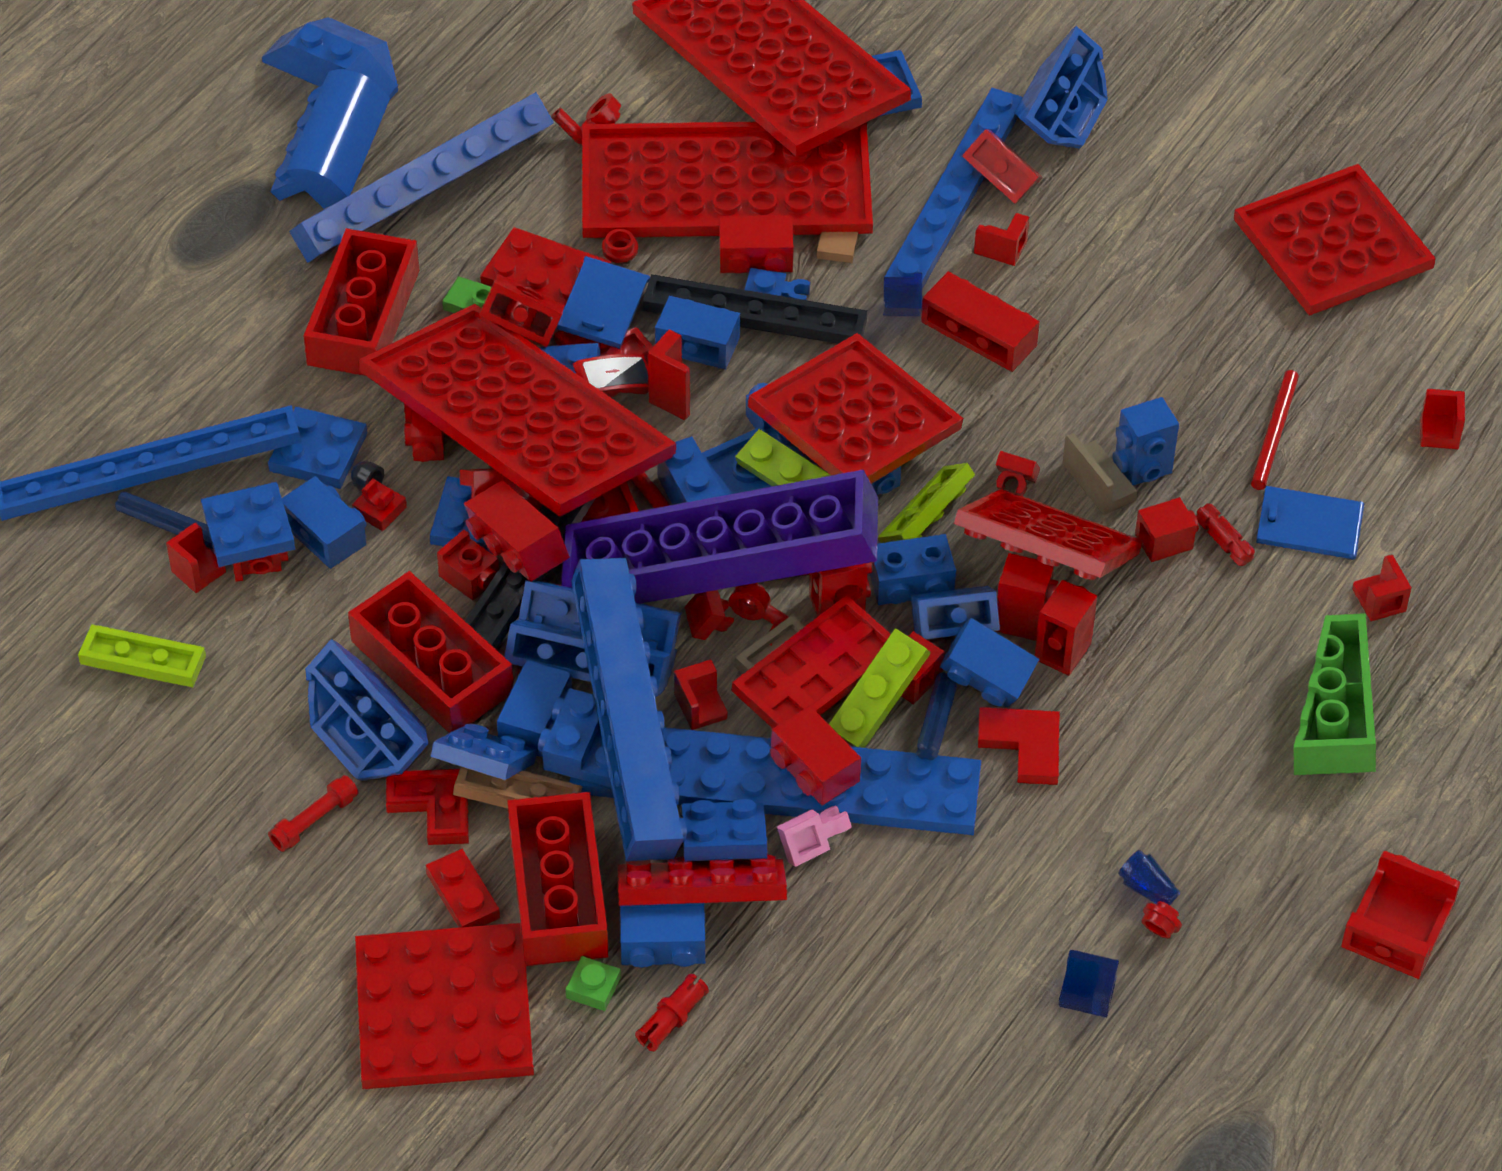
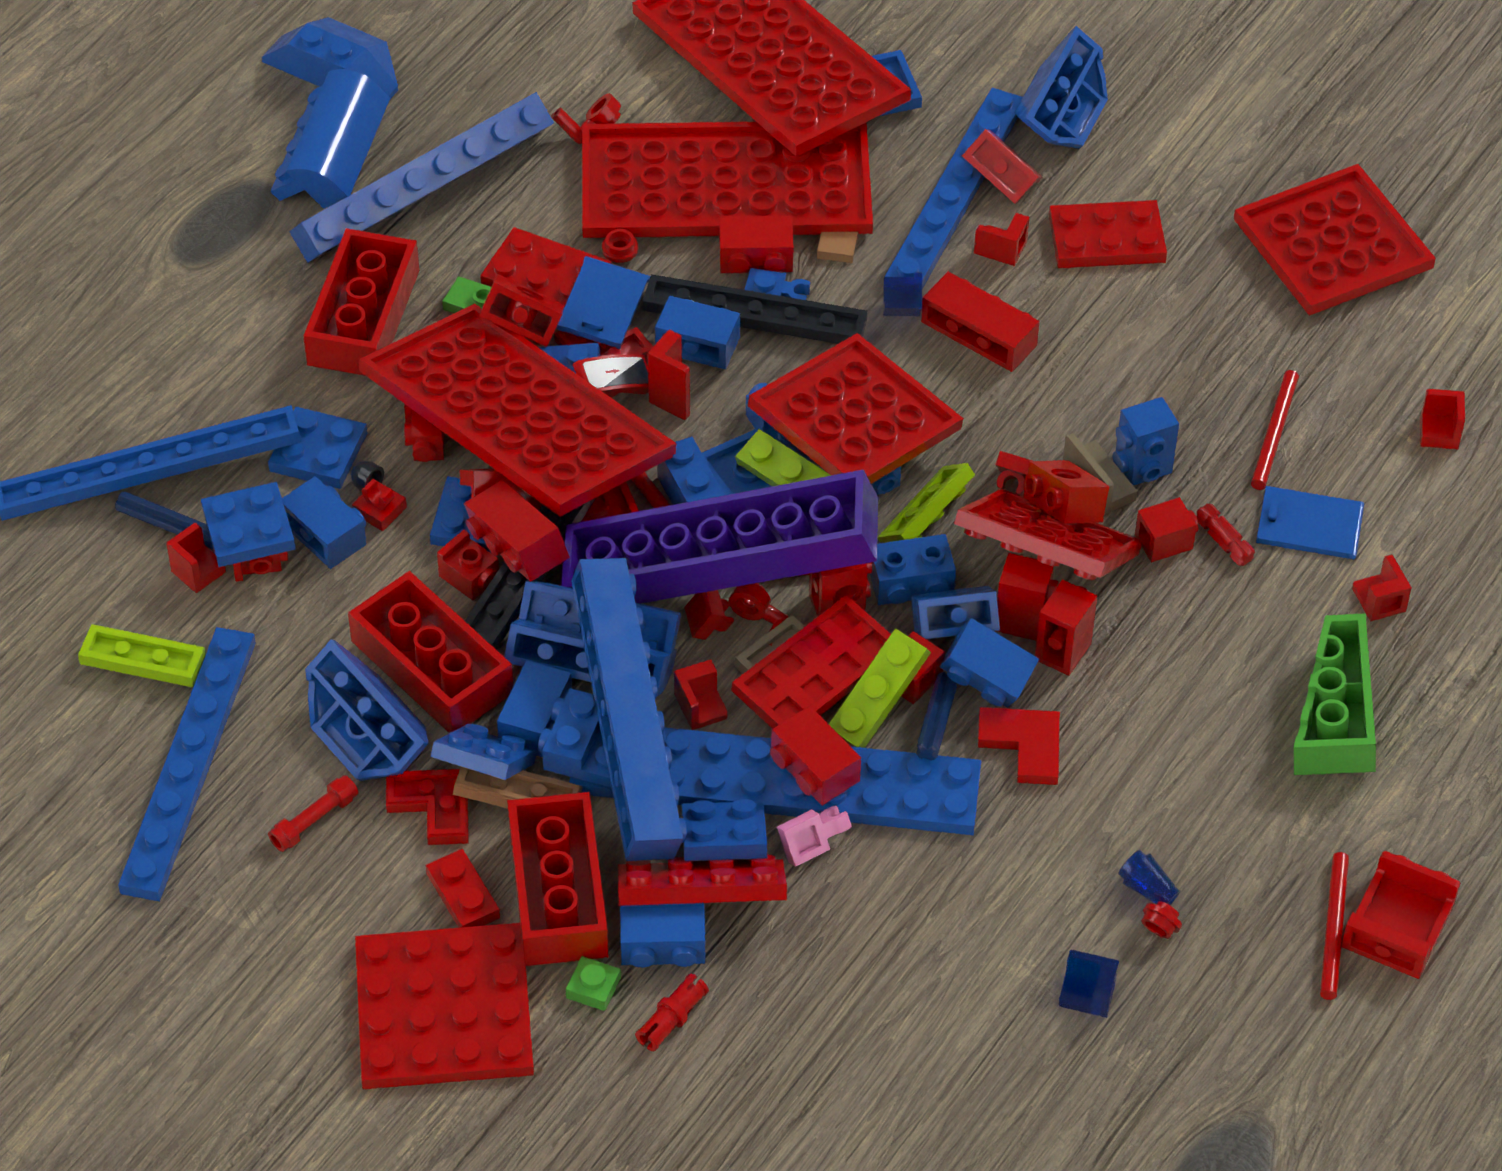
none -> blue plate [118,627,256,902]
none -> red brick [1023,460,1109,524]
none -> red plate [1049,200,1167,268]
none -> red bar [1320,852,1349,1000]

